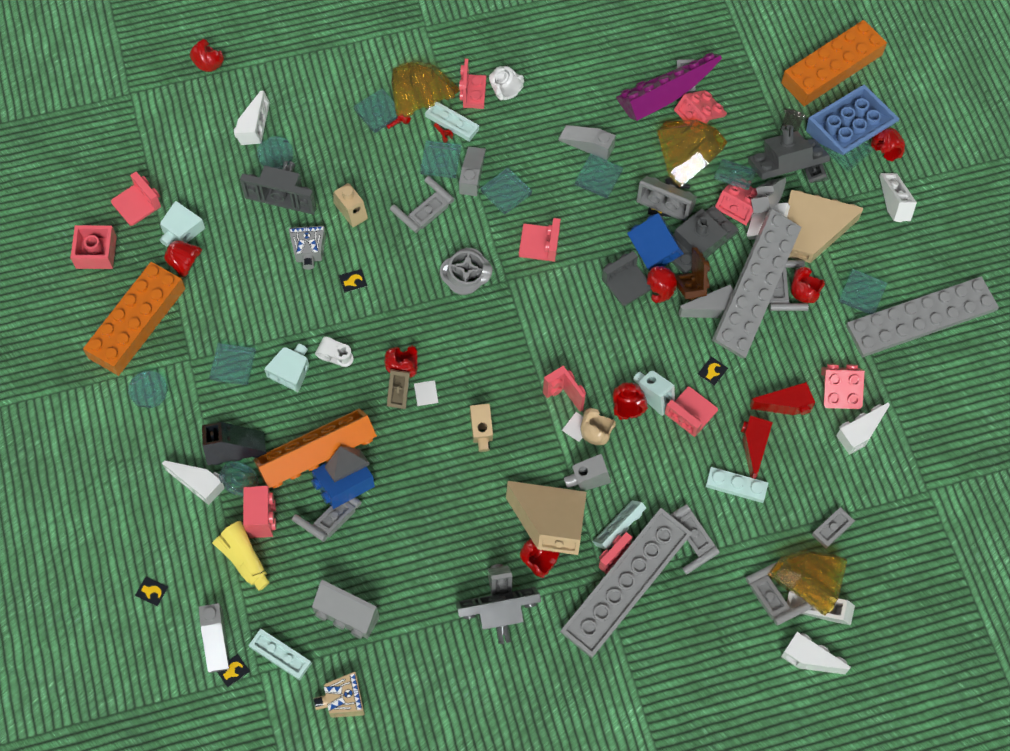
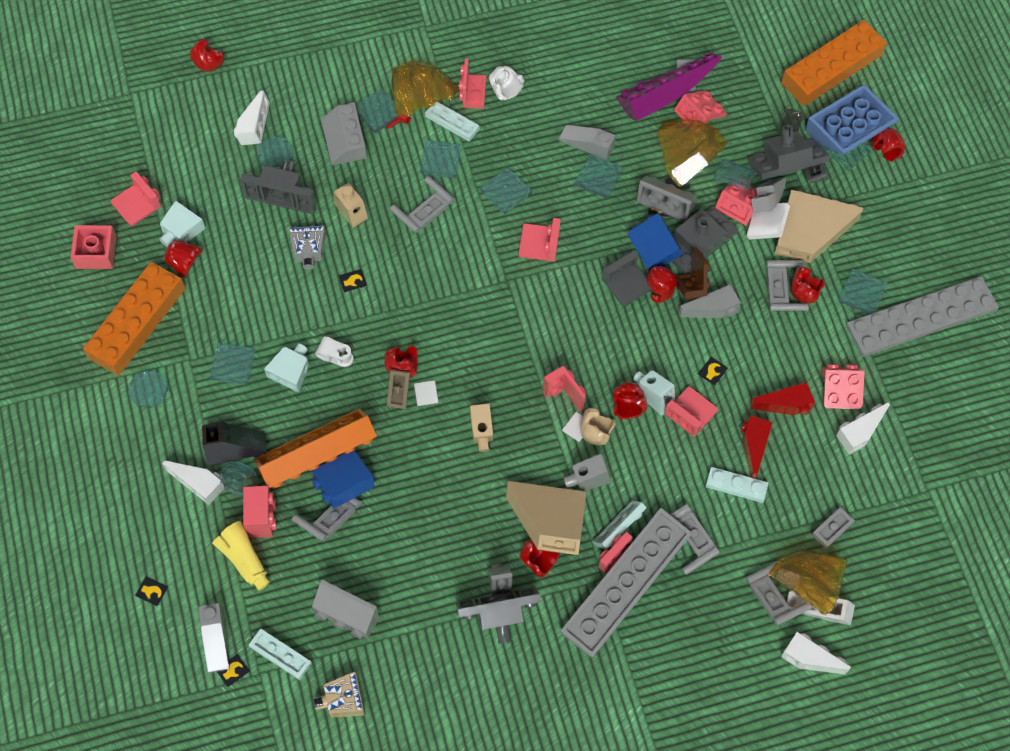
dark grey slope [325,446,369,483] -> none
red hand [434,123,453,143] -> none
light grey piece [439,248,493,295] -> none
light grey slope [459,146,486,196] -> none
light grey plate [712,209,802,358] -> none
white slope [880,173,917,222] -> none
none -> light grey slope [321,102,367,165]

